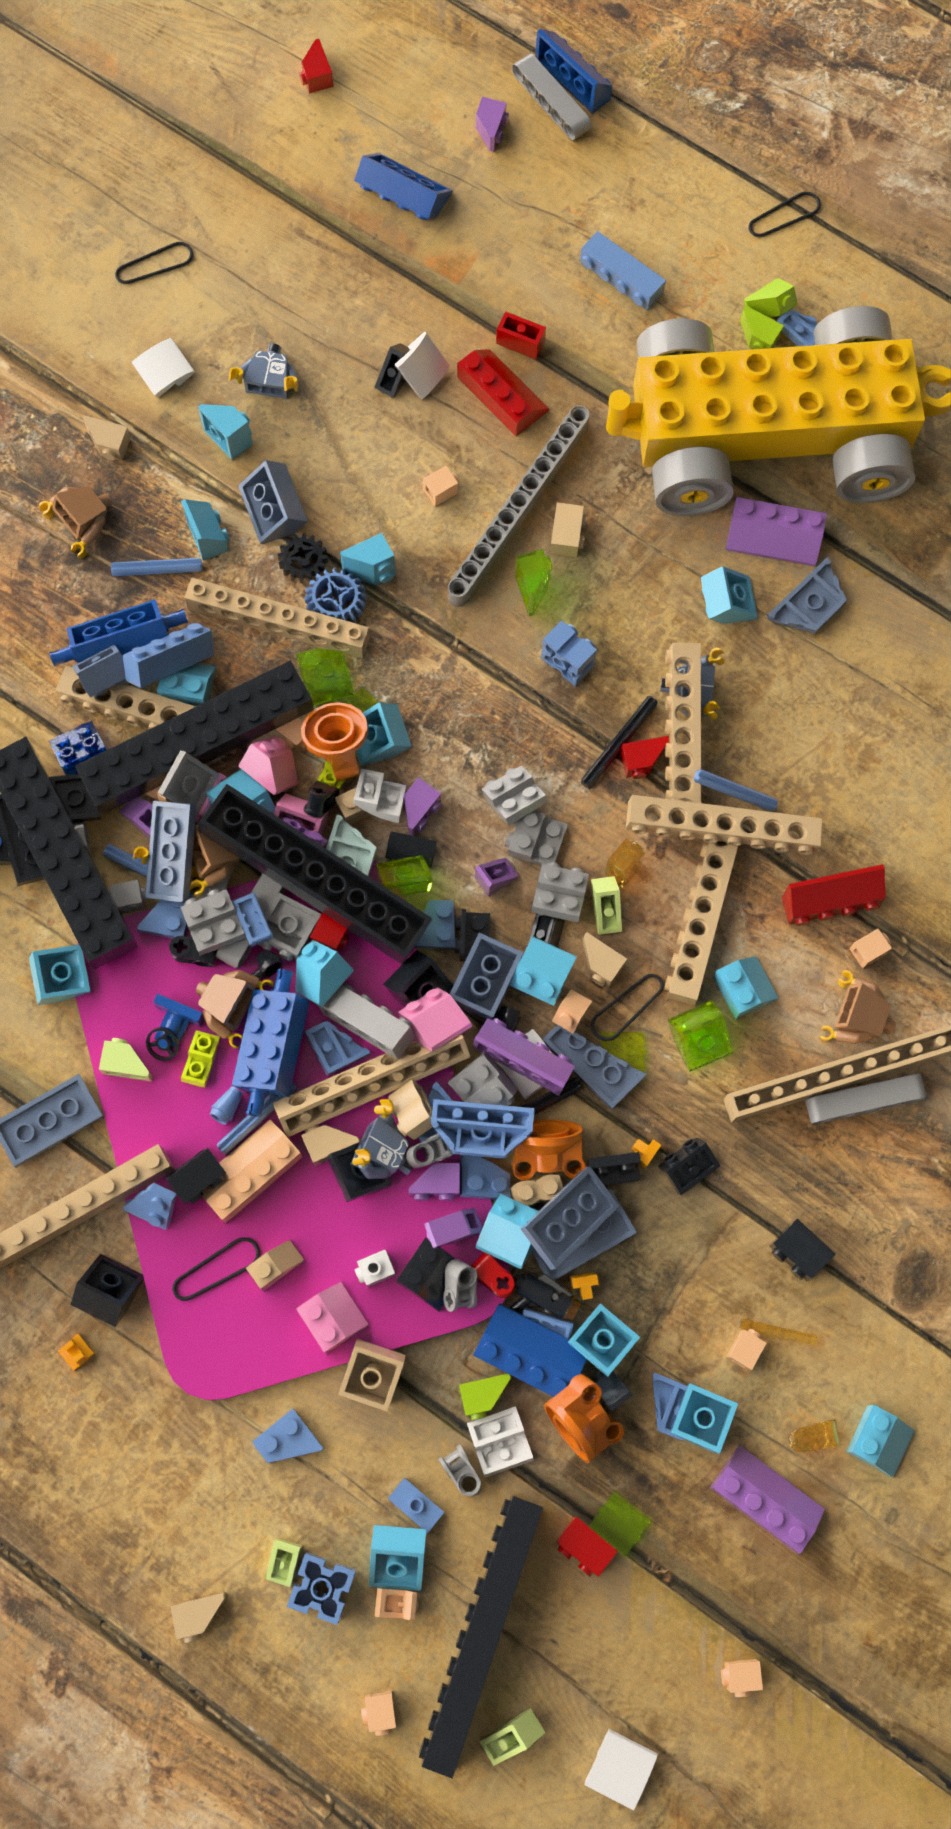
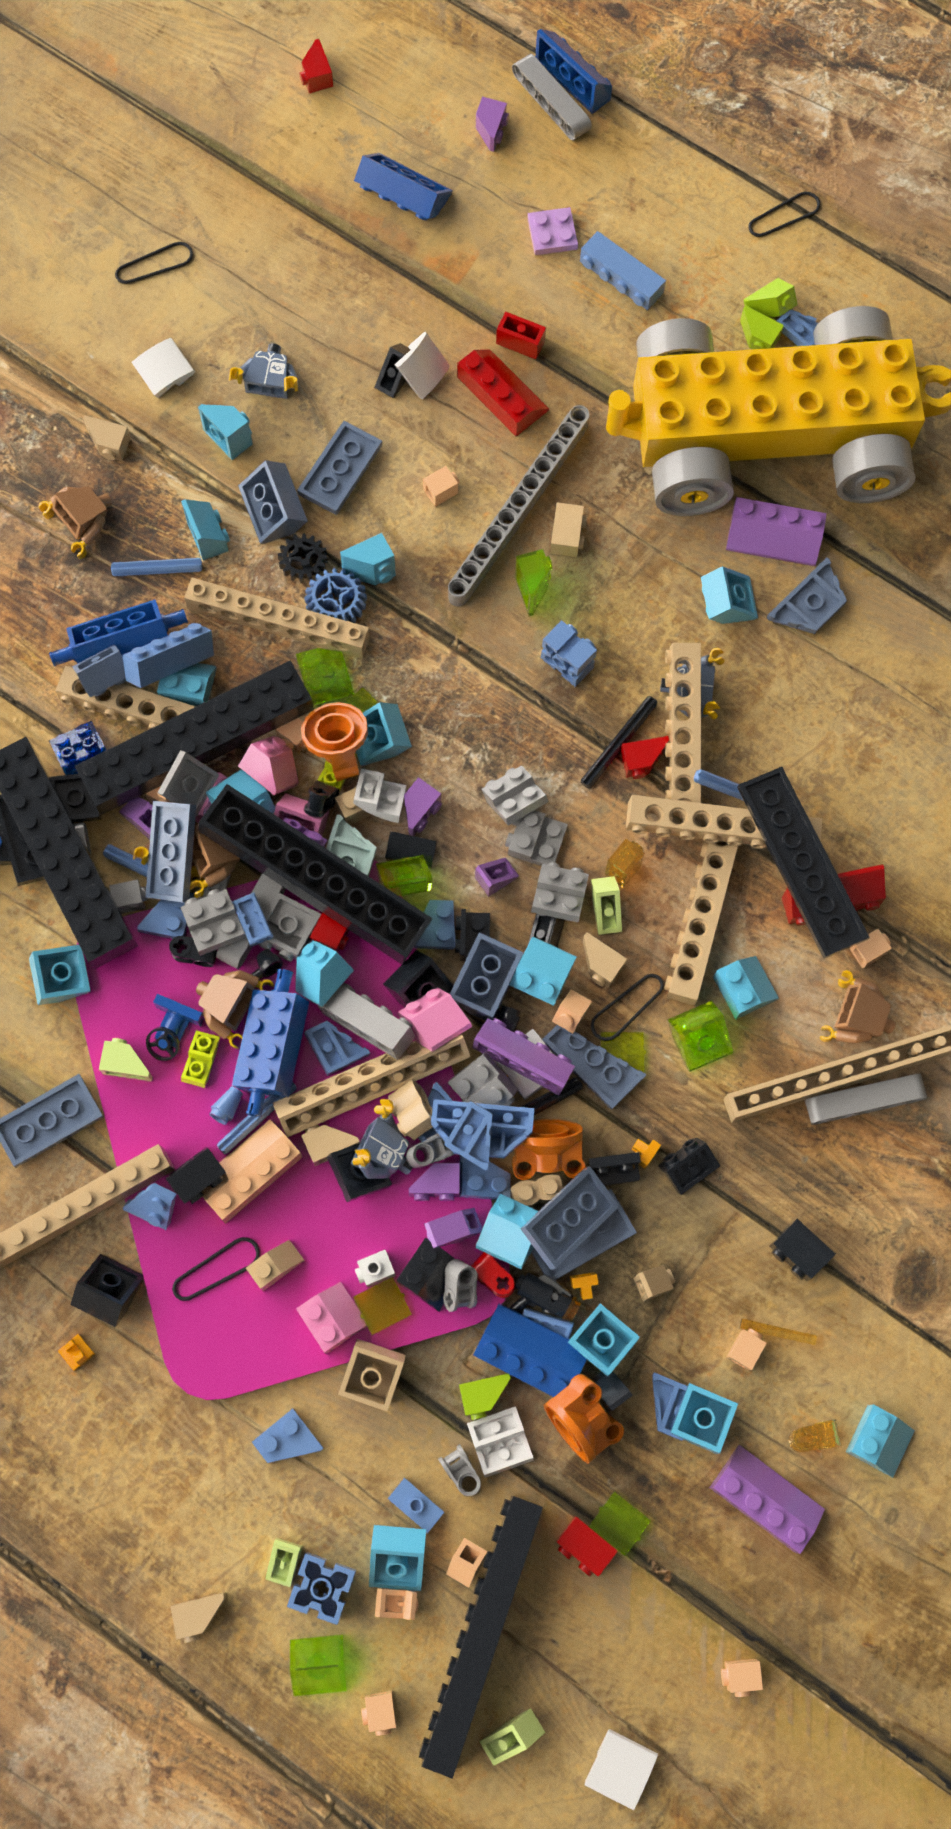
none -> clear neon green slope [290,1634,347,1696]
none -> sand blue plate [297,421,383,515]
none -> clear neon green piece [353,1277,412,1335]
none -> medium blue wing [444,1101,493,1170]
none -> light nougat brick [446,1538,487,1588]
none -> lavender plate [527,207,578,255]
none -> tan slope [633,1265,675,1302]
none -> black plate [737,766,870,959]

